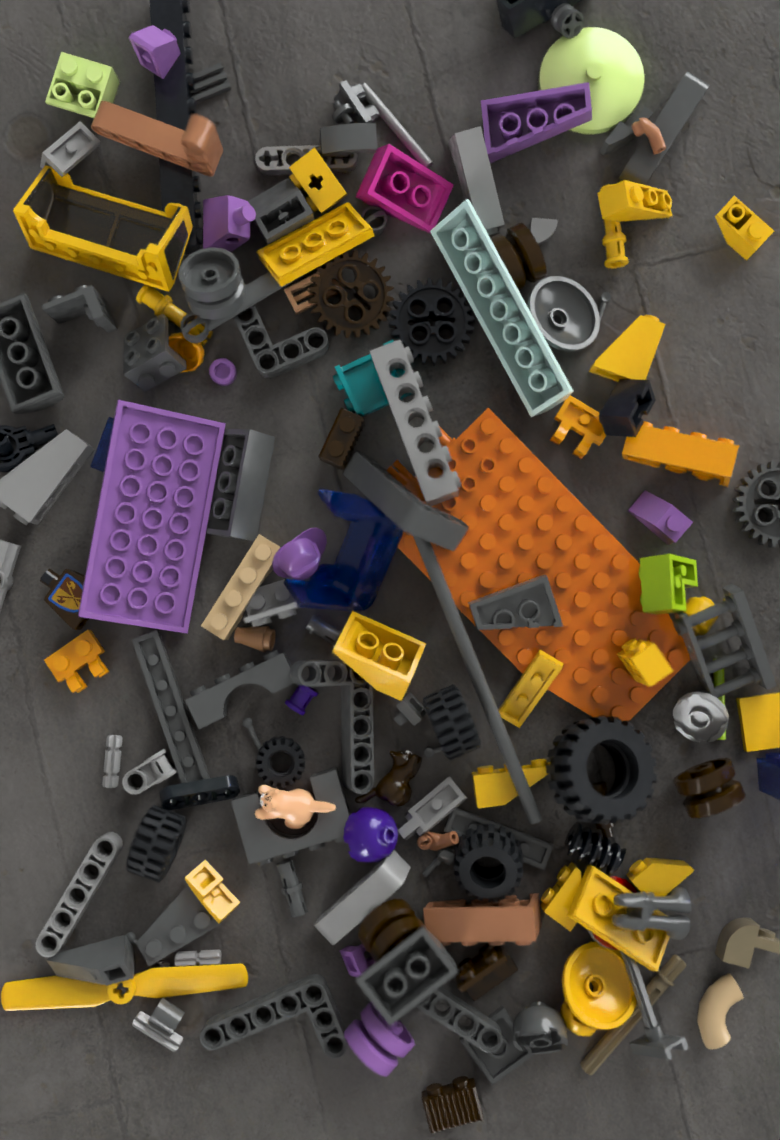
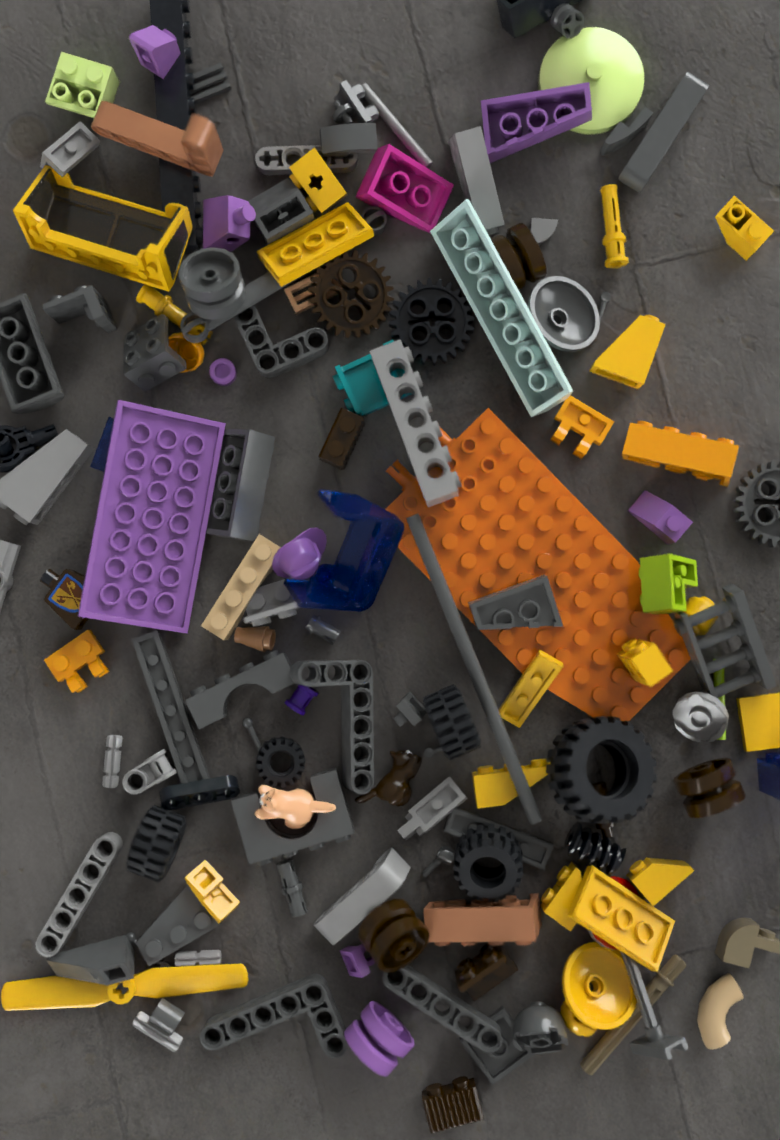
yellow slope [332,611,427,701] -> none
dark grey beam [342,450,469,551] -> none
dark purple cylinder [344,807,398,863] -> none
dark grey slope [355,926,458,1025] -> none
nougat arm [417,831,459,851] -> none
yellow slope [597,180,672,222] -> none
black brick [599,379,656,437] -> none
dark grey piece [612,886,691,940] -> none
nougat arm [632,117,666,154] -> none

